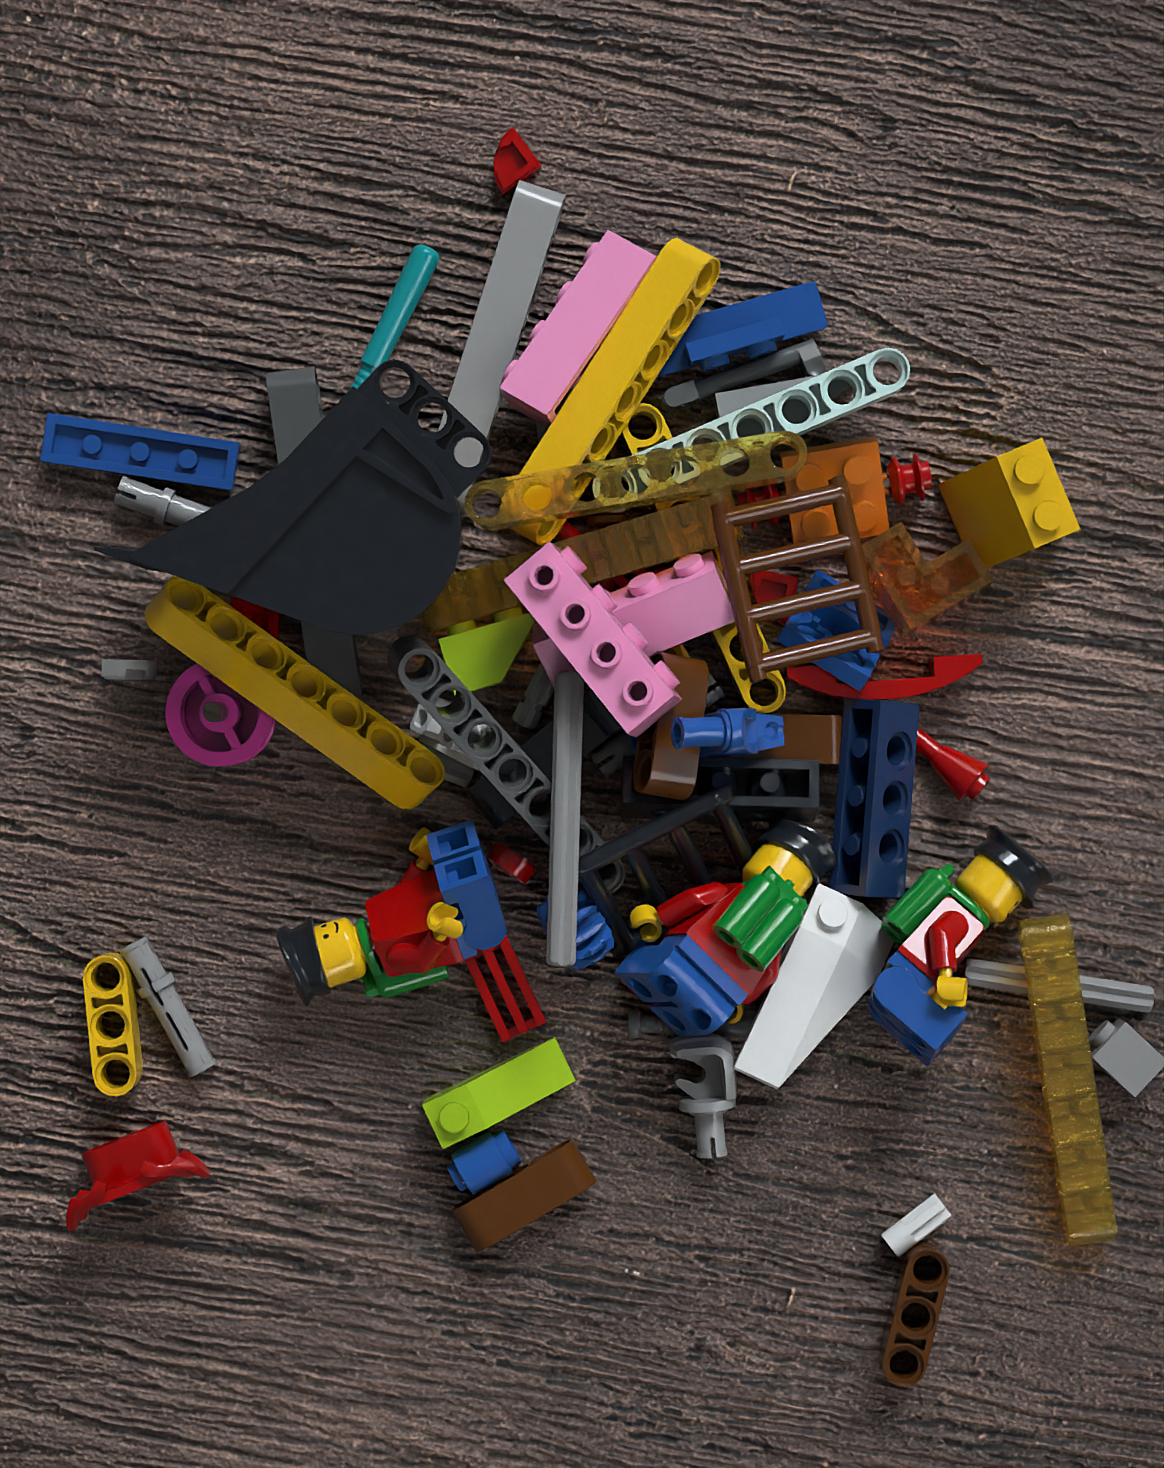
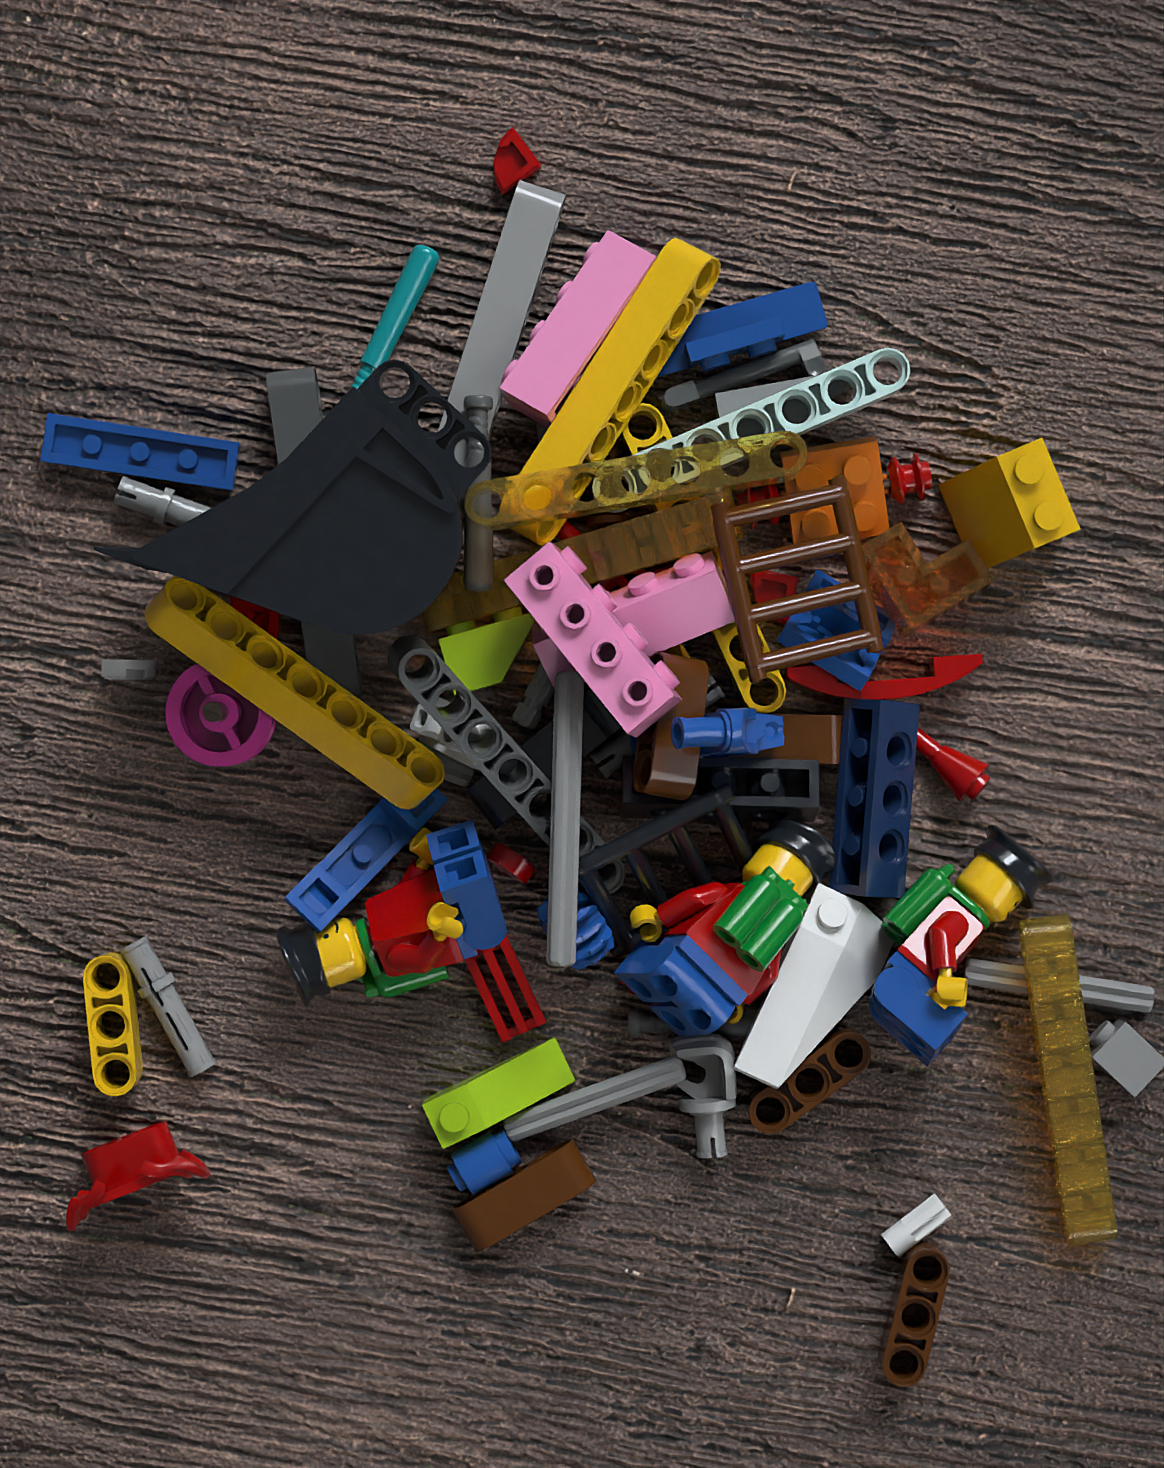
none -> blue slope [283,788,448,933]
none -> dark grey piece [463,395,494,592]
none -> light grey axle [503,1056,686,1142]
none -> reddish brown beam [746,1028,871,1134]

